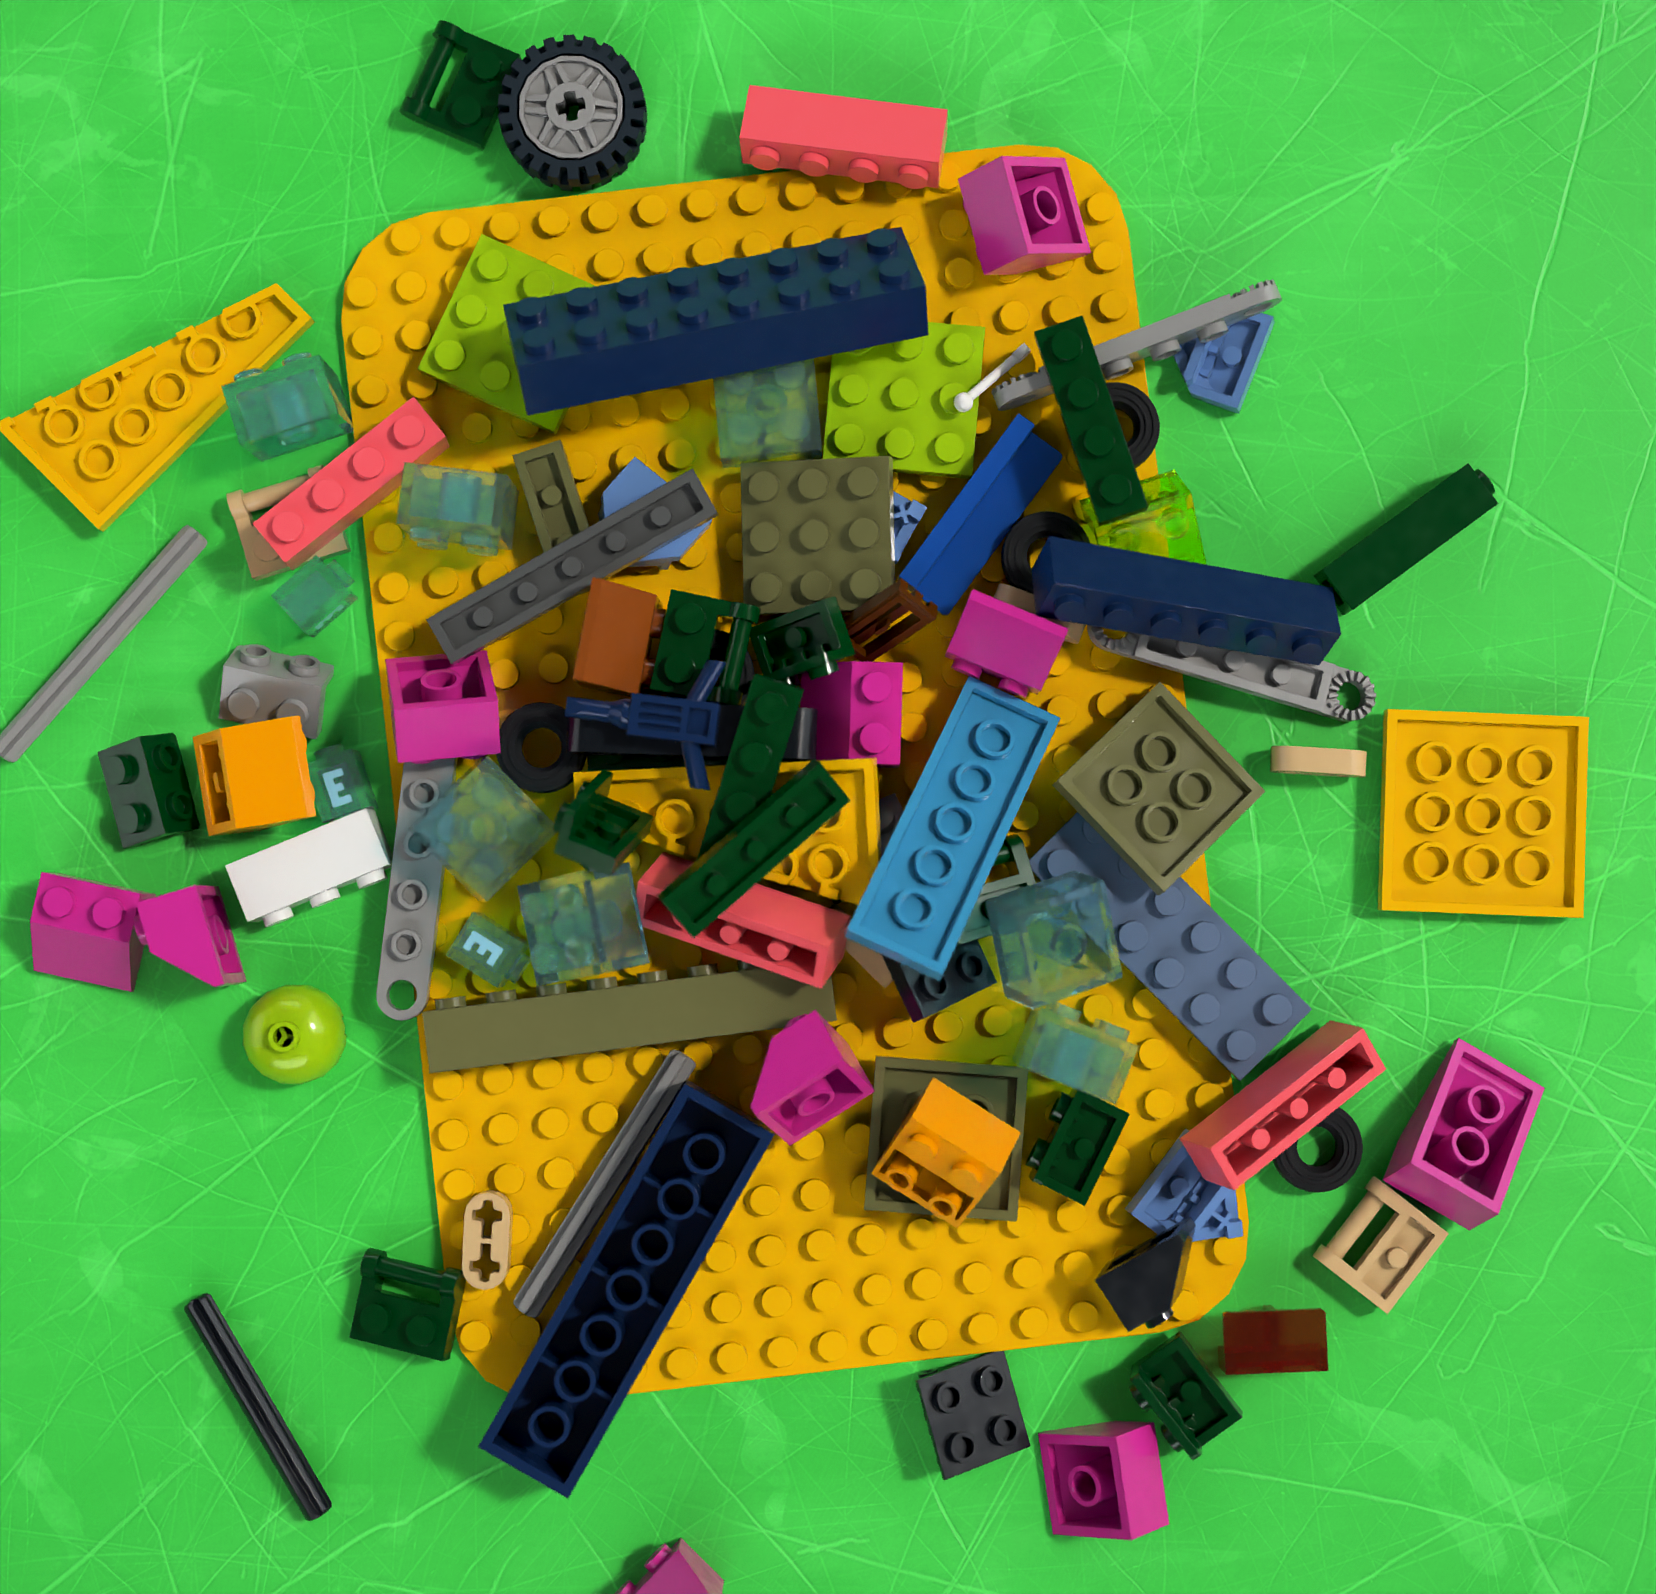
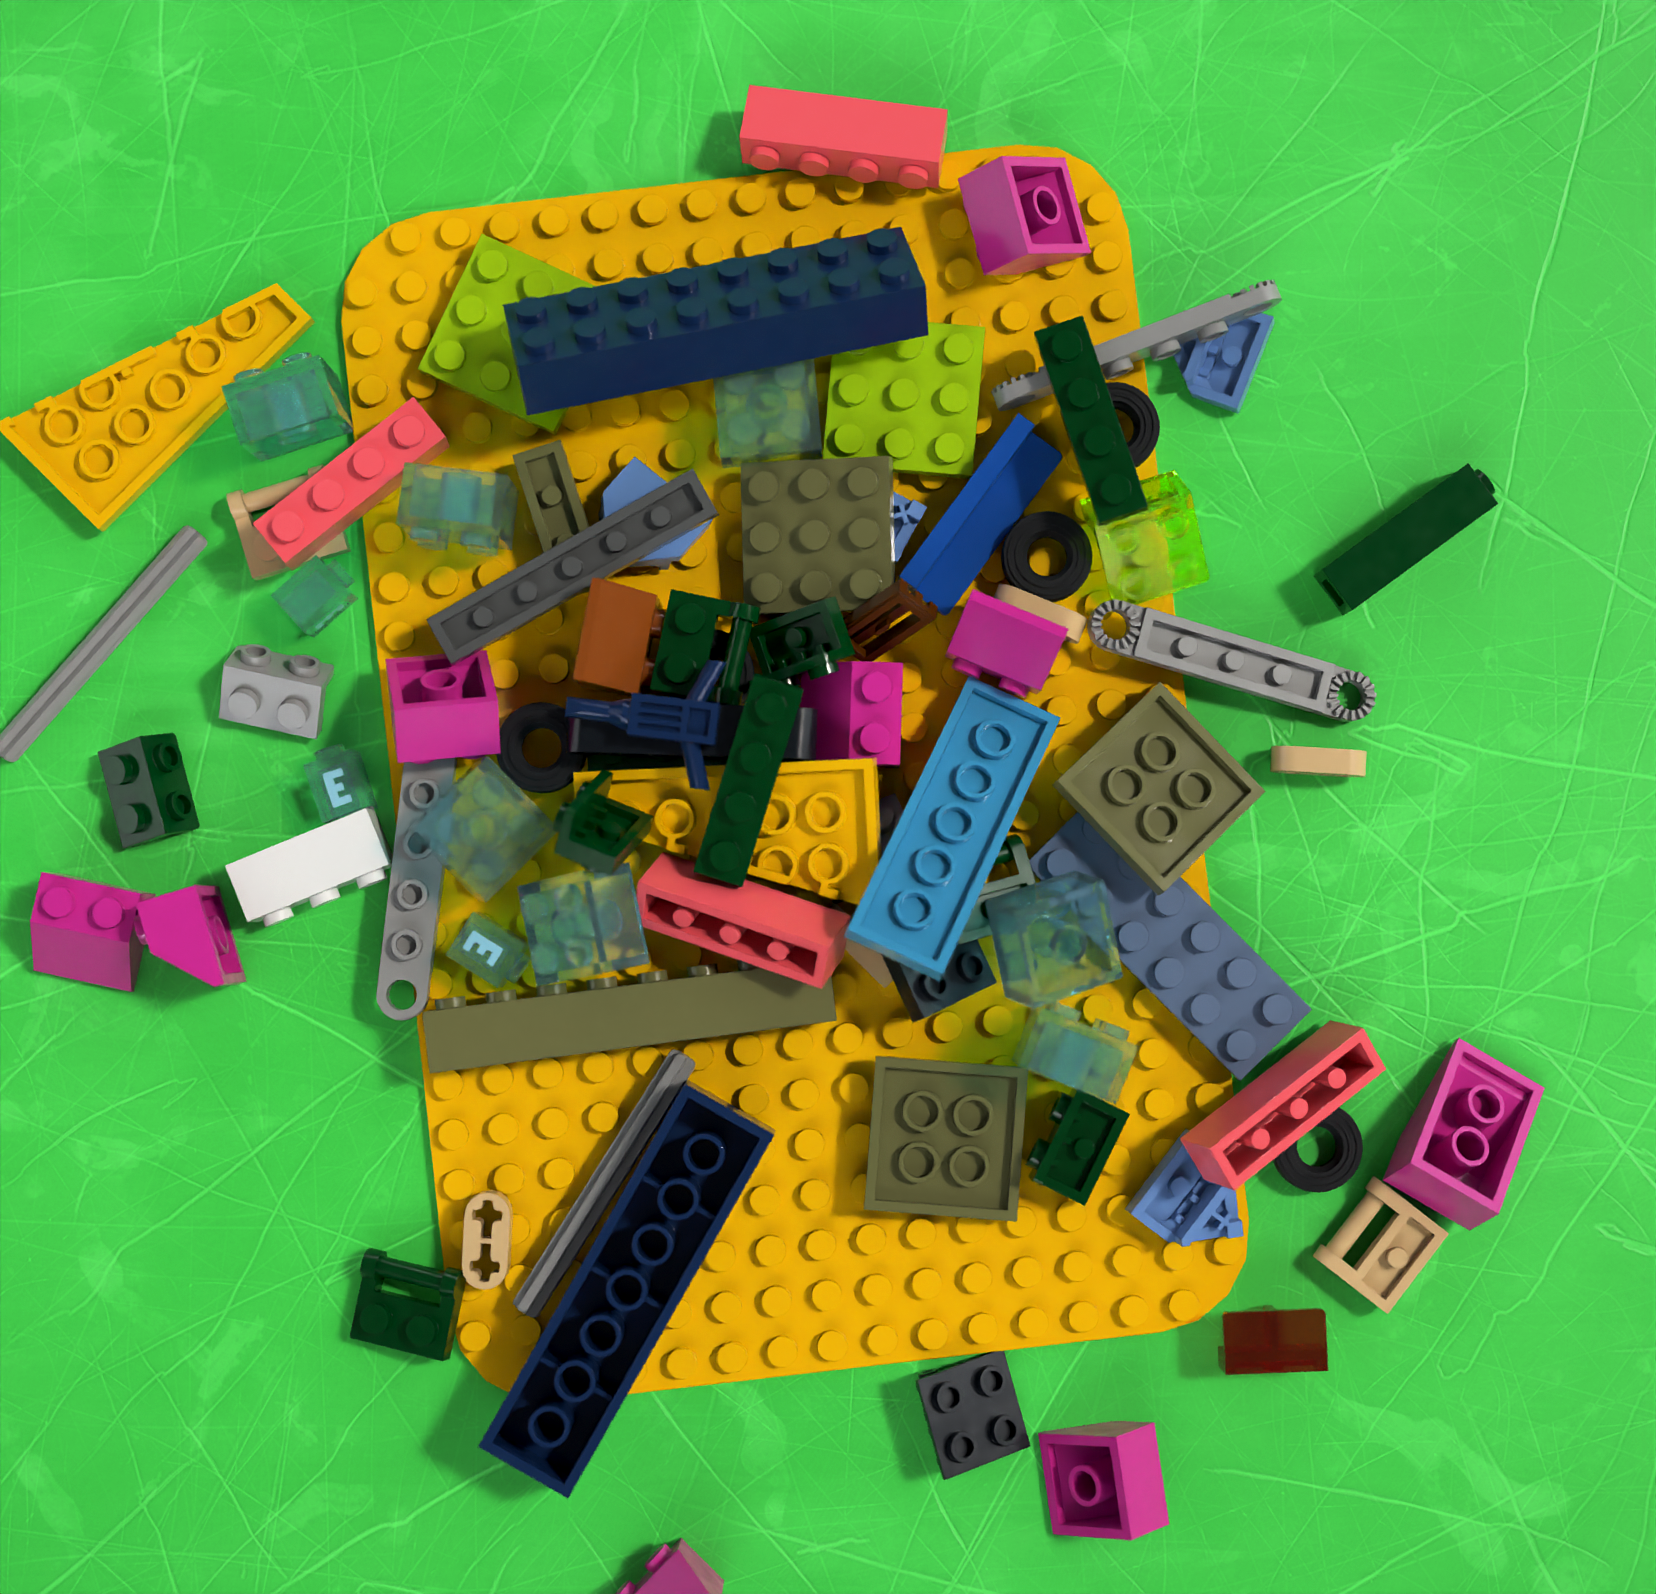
black axle [184,1293,332,1521] -> none
light orange slope [193,716,316,836] -> none
lime cylinder [243,985,346,1084] -> none
dark green plate [400,20,522,150] -> none
wheel [498,35,647,191] -> none
dark green plate [657,759,851,938] -> none
dark pink slope [751,1010,875,1146] -> none
light orange slope [871,1077,1021,1228] -> none
white hinge [954,343,1031,412] -> none
dark blue brick [1031,536,1341,665] -> none
black slope [1095,1217,1196,1332] -> none
dark green bracket [1129,1331,1243,1460] -> none
yellow plate [1378,709,1589,918] -> none

